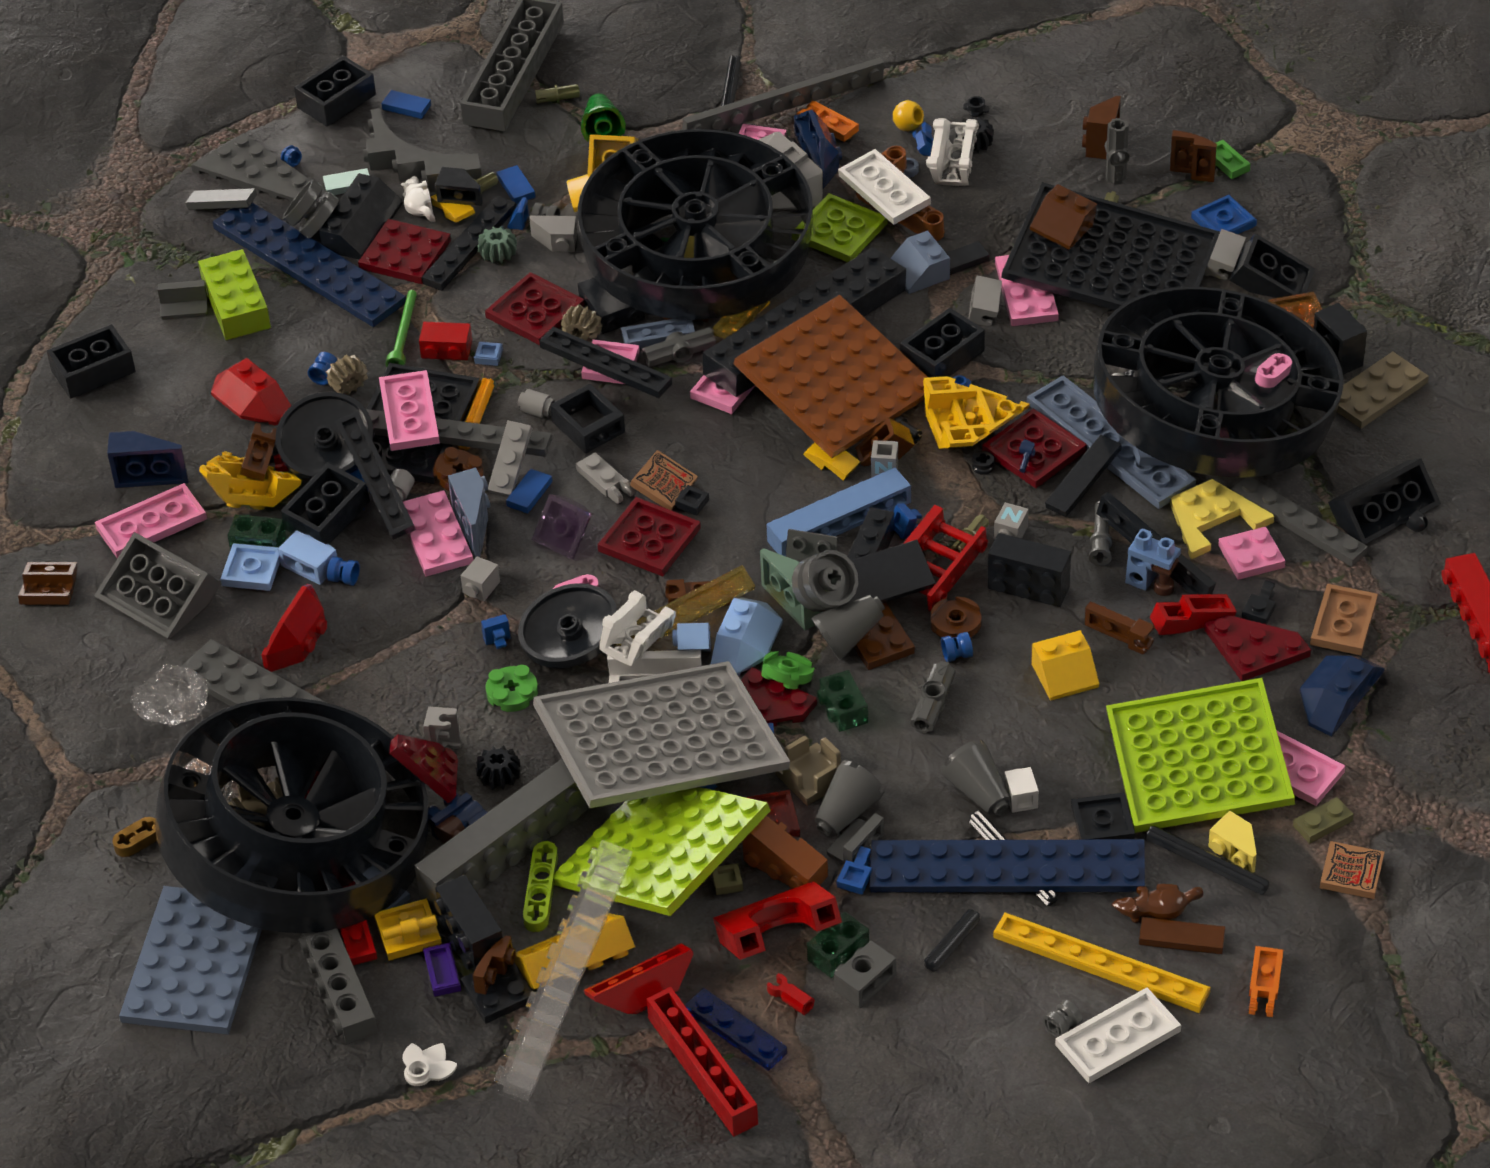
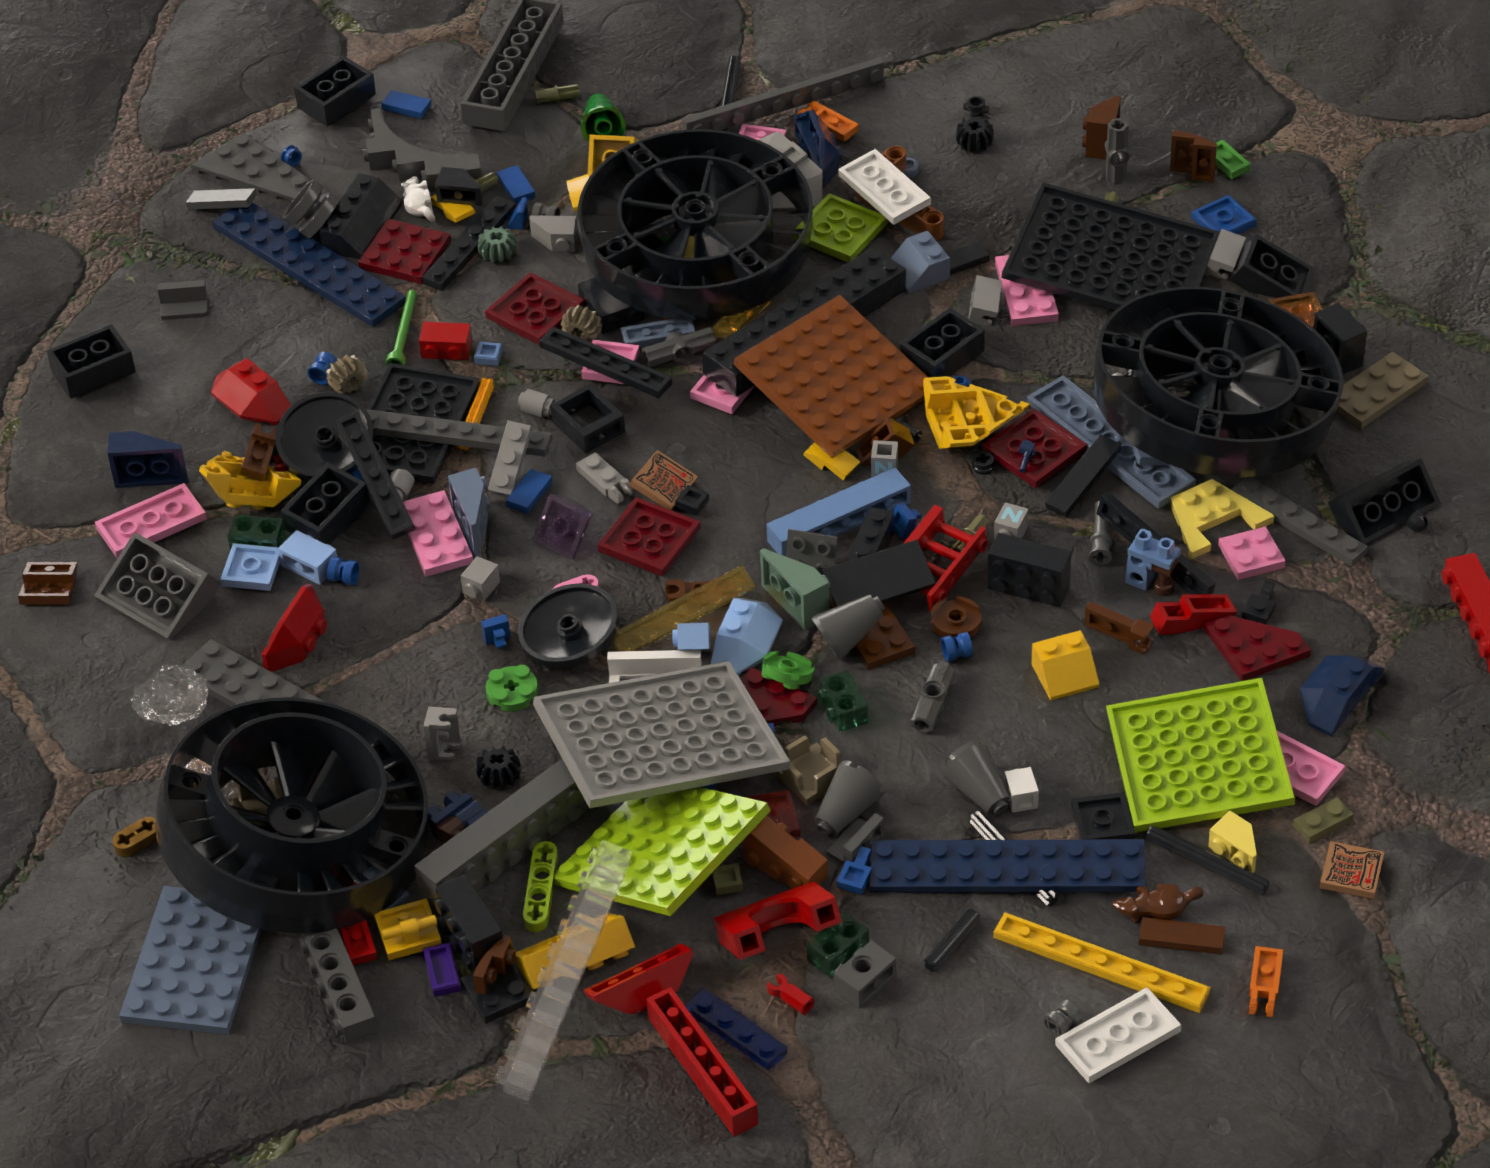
lime brick [198,249,271,340] -> none
light aqua tile [323,168,369,195] -> none
bright pink plate [379,370,440,451] -> none
dark red plate [390,734,458,803] -> none
white plate [403,1043,457,1086] -> none
reddish brown plate [433,447,483,492] -> none
white piece [599,590,676,666] -> none
dark grey wheel [792,550,858,612] -> none
yellow piece [893,100,924,132] -> none
blue plate [912,122,934,156] -> none
white piece [926,118,979,186] -> none
reddish brown slope [1030,184,1097,250] -> none
bright pink beam [1255,353,1292,388] -> none
medium nougat plate [1310,584,1378,655] -> none

